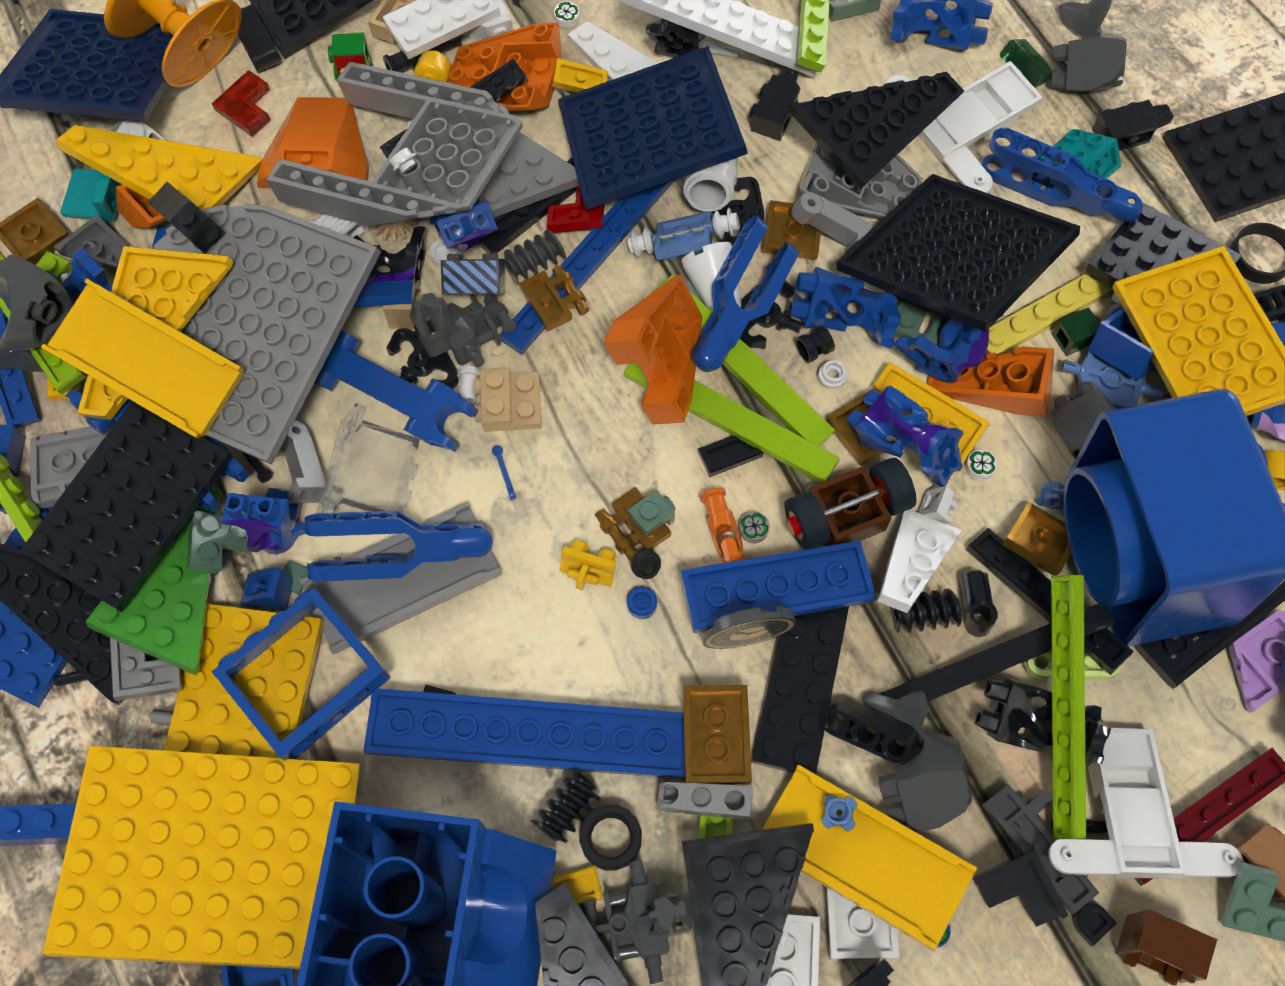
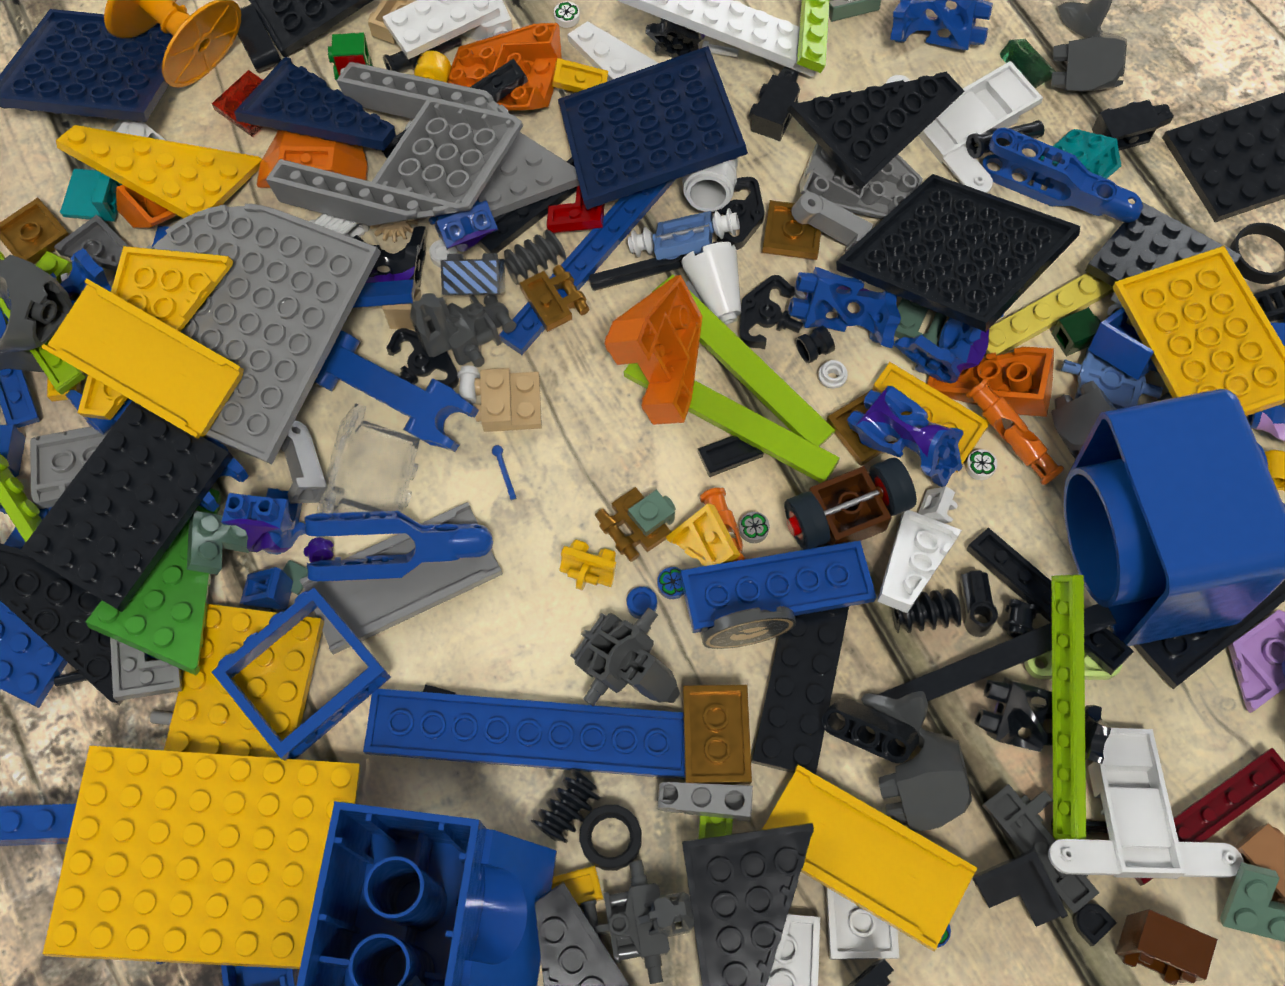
black slope [147,182,225,254] -> none
black piece [242,452,273,483] -> none
white plate [389,147,417,174] -> none
pearl dark grey plate [630,549,661,579] -> none
blue piece [692,215,799,372] -> none
medium blue plate [822,795,857,831] -> none
pearl gold plate [1002,501,1071,576] -> none
medium blue plate [1036,481,1065,509] -> none
none -> dark blue wing [234,57,396,151]
none -> dark purple plate [304,537,334,563]
none -> dark grey piece [570,608,680,706]
none -> black axle [589,242,717,291]
none -> tile [657,567,684,599]
none -> yellow wing [666,503,740,566]
none -> orange piece [965,378,1065,485]
none -> black pin [966,120,1045,158]
none -> black brick [1002,599,1040,638]

